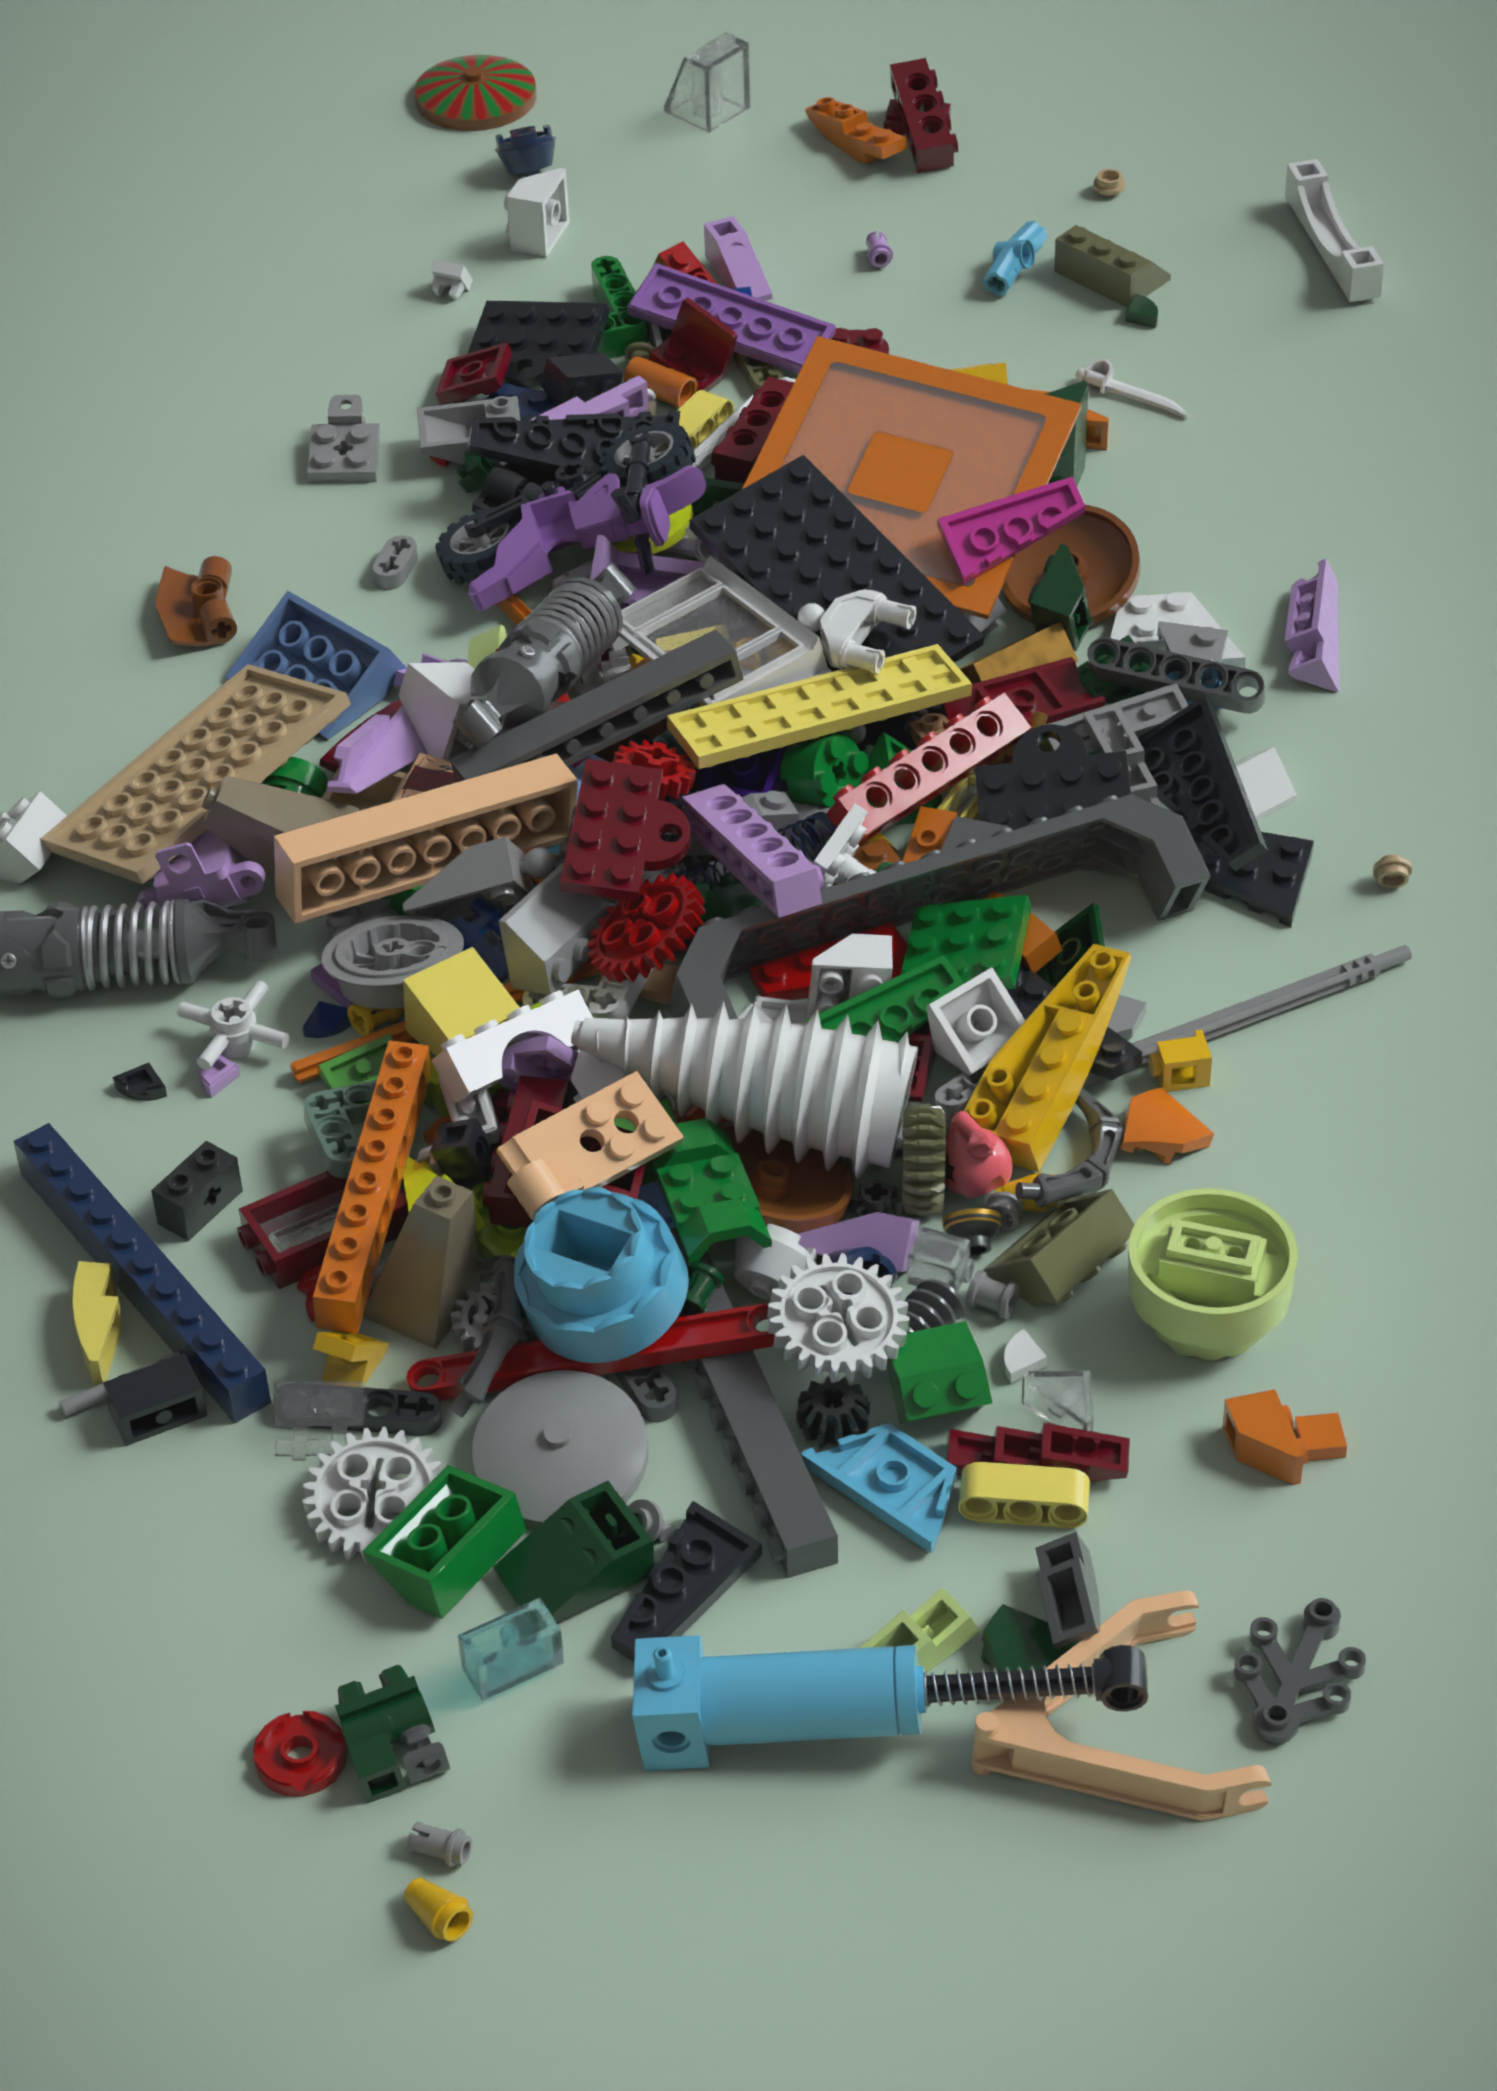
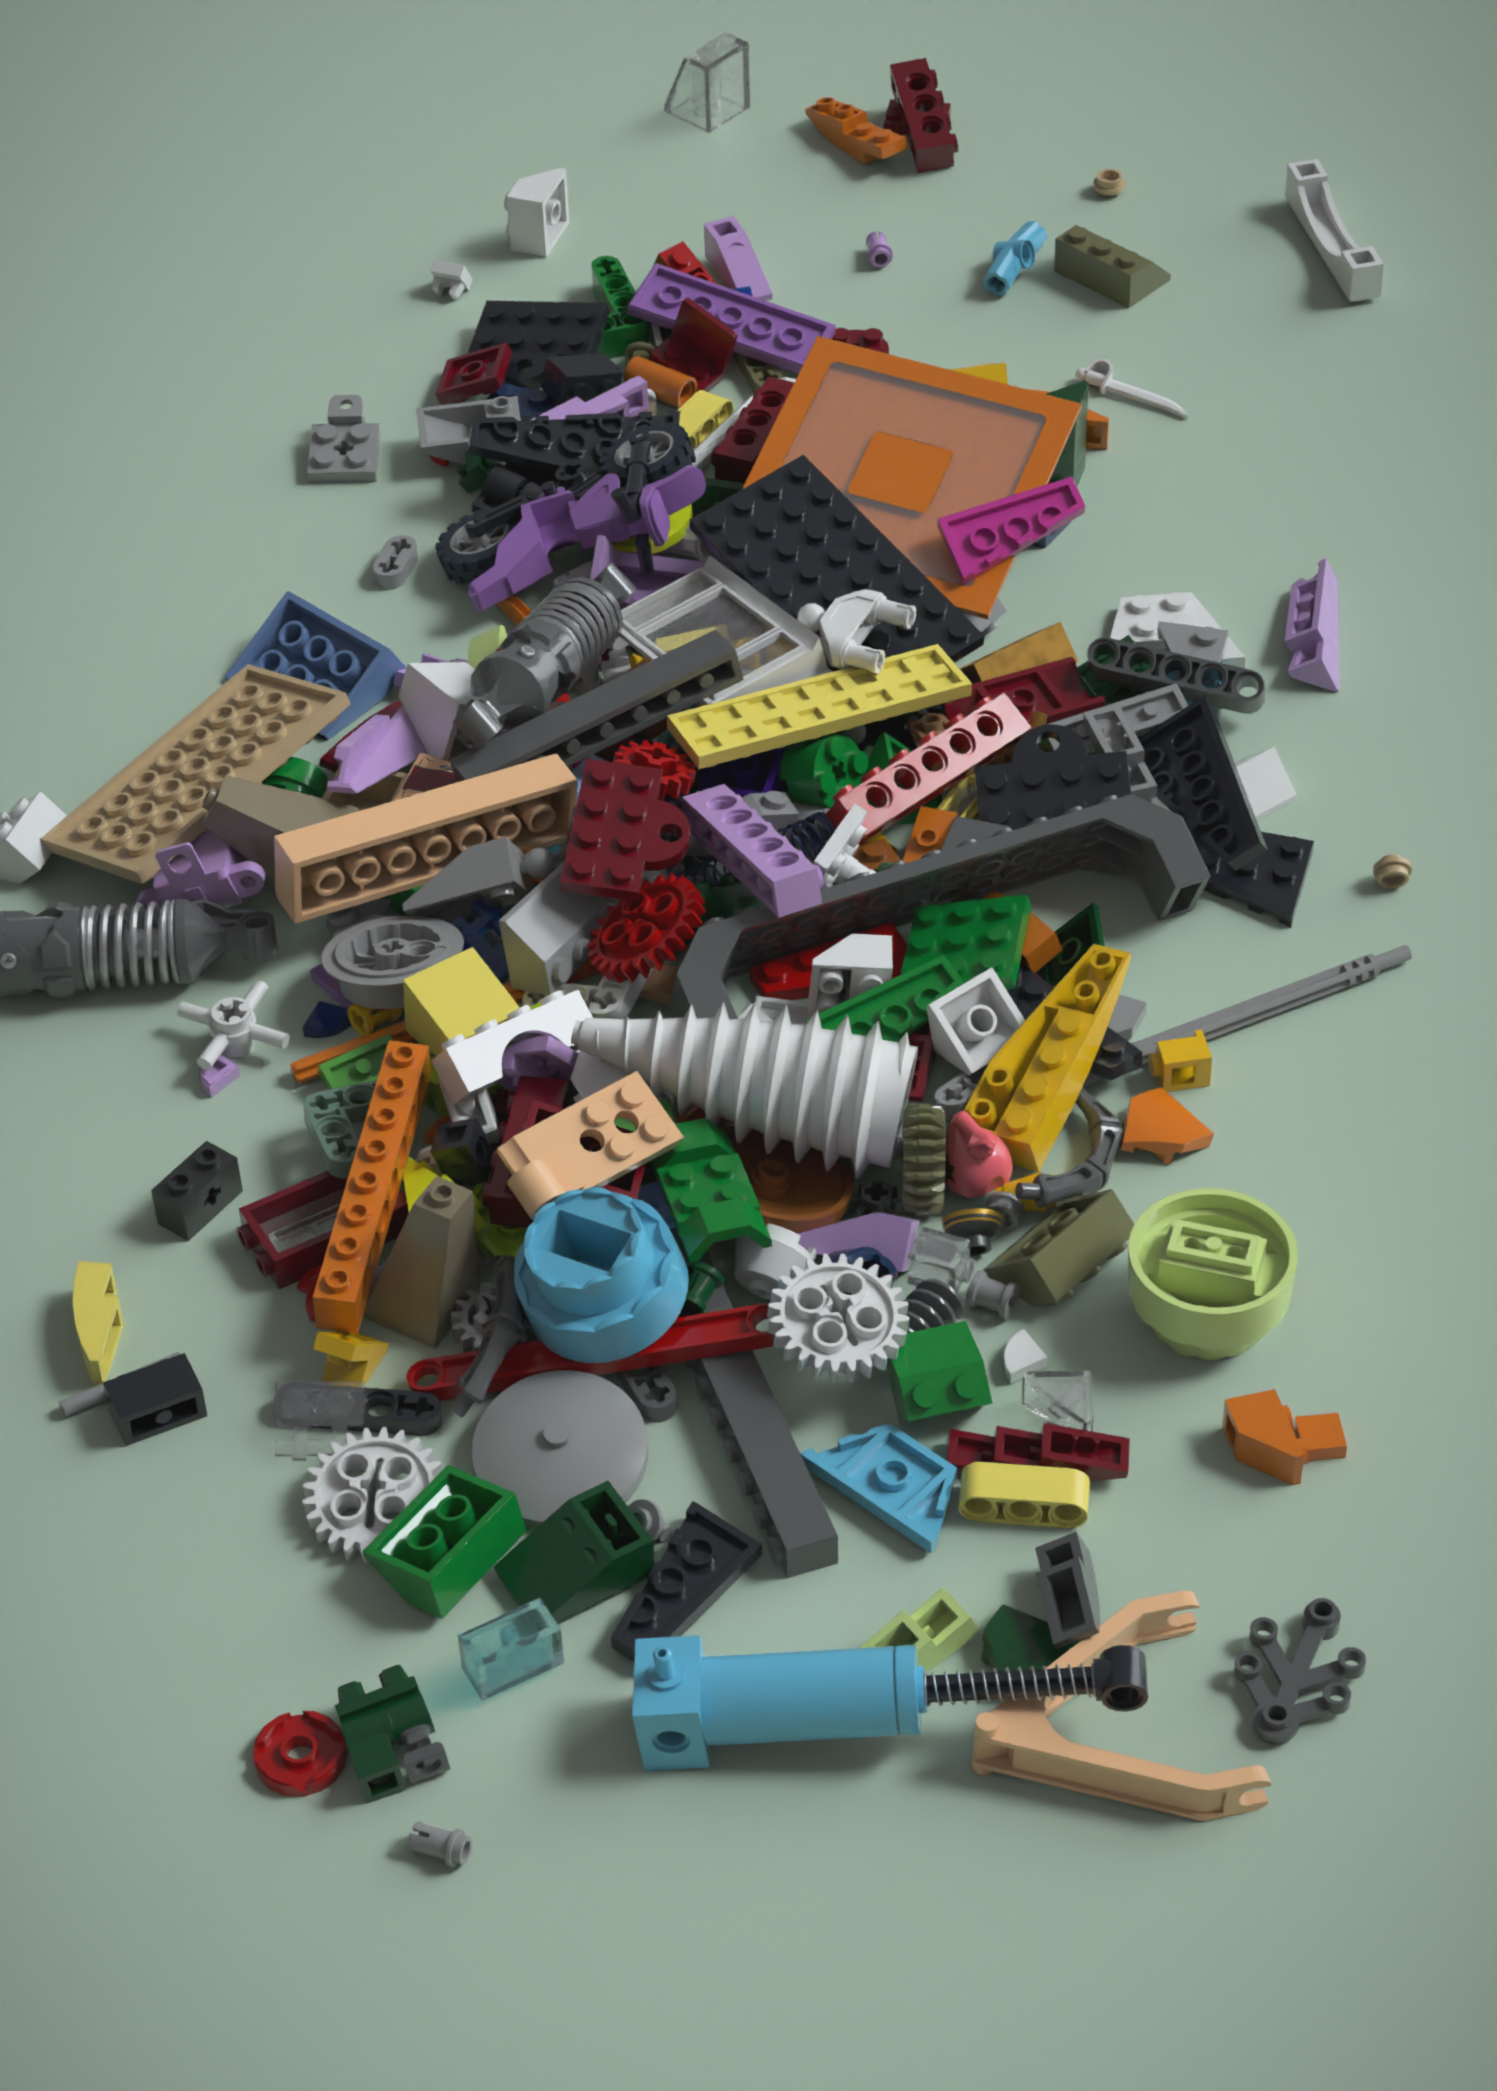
dark blue brick [13,1123,271,1424] -> none
black tile [113,1062,167,1100] -> none
dark orange panel [155,556,237,647] -> none
yellow cone [404,1877,473,1941] -> none
dish [414,55,537,131] -> none
dark blue cone [495,125,556,177] -> none
pearl dark grey gear [796,1375,870,1448] -> none
dark orange dish [1001,505,1141,626] -> none
dark green slope [1028,543,1091,651] -> none
dark green tile [1125,294,1158,328] -> none

